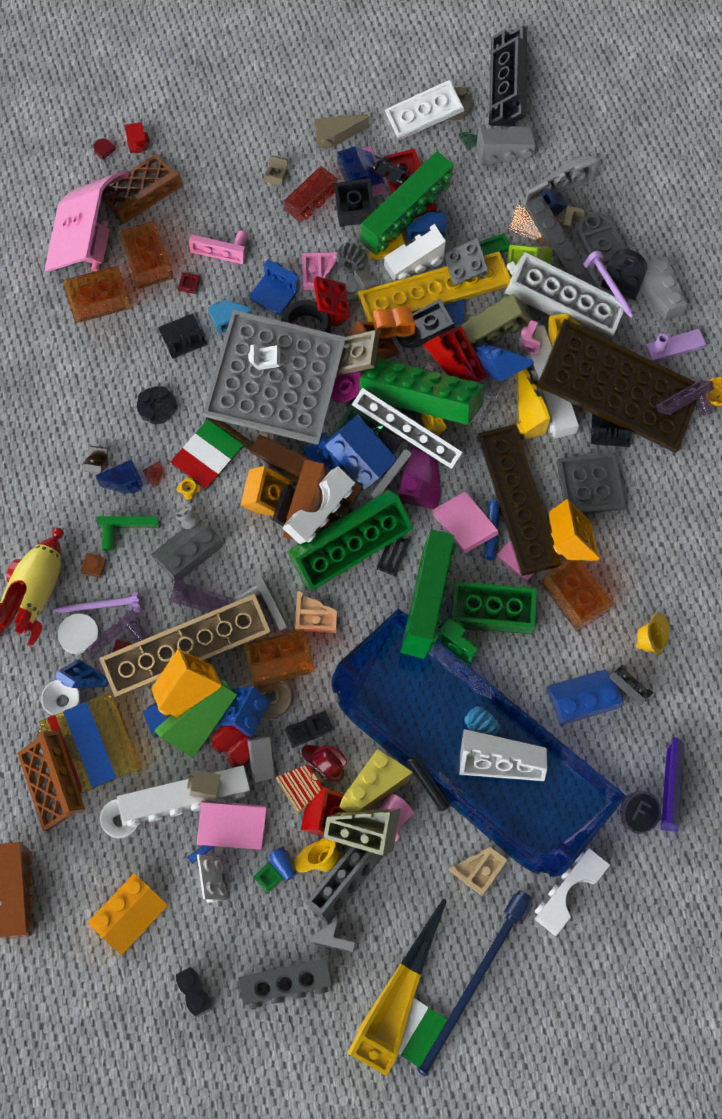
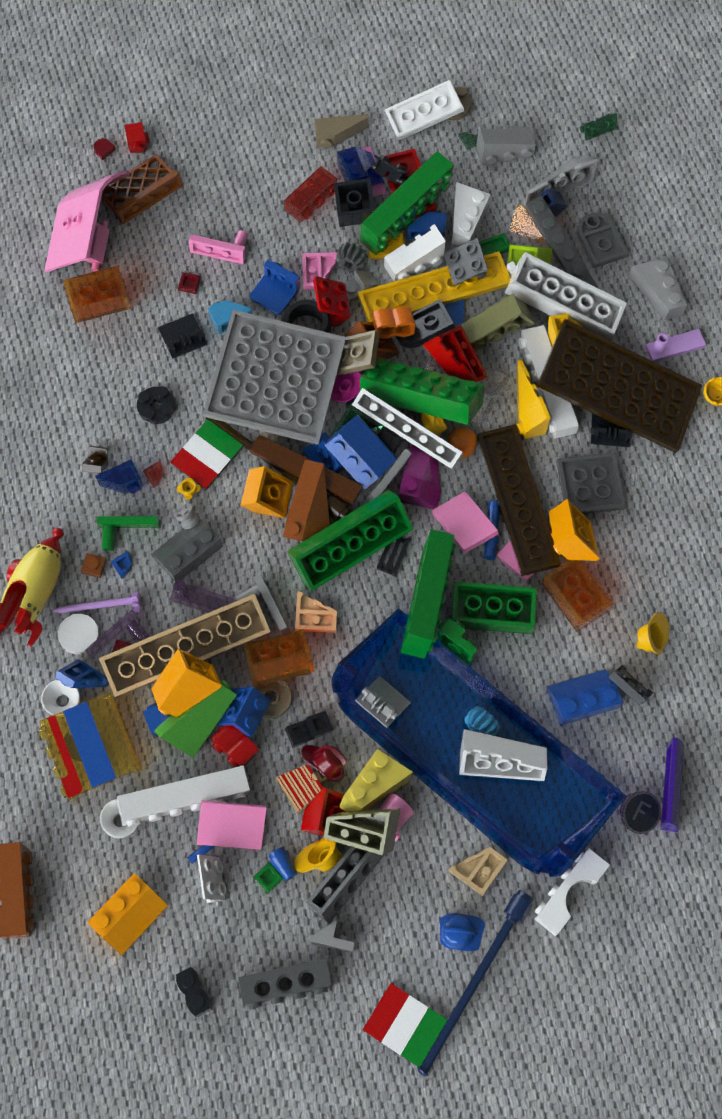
dark orange fence [17,731,85,831] -> none
clear orange brick [118,221,173,289] -> none
dark tan brick [187,770,221,801] -> none
white bracket [248,344,280,370] -> none
light grey tile [248,736,275,783] -> none
dark tan bracket [264,155,288,185] -> none
black tile [272,484,296,527] -> none
white arch [282,467,355,544] -> none
yellow plate [347,899,447,1076] -> none
black axle [407,755,450,811] -> none
blue slope [474,343,534,381] -> none
black slope [489,25,527,126] -> none
bright pink bracket [520,320,542,354] -> none
dark tan bracket [559,206,585,235] -> none
lavender piece [583,251,634,318] -> none
black plate [601,249,648,301] -> none
clear purple piece [656,380,715,416] -> none
none -> blue tile [111,551,132,579]
none -> light grey hinge [355,676,411,728]
none -> blue piece [440,913,485,951]
none -> orange hair [447,427,477,458]
none -> white wedge [452,182,490,246]
none -> clear green hinge [580,113,618,141]

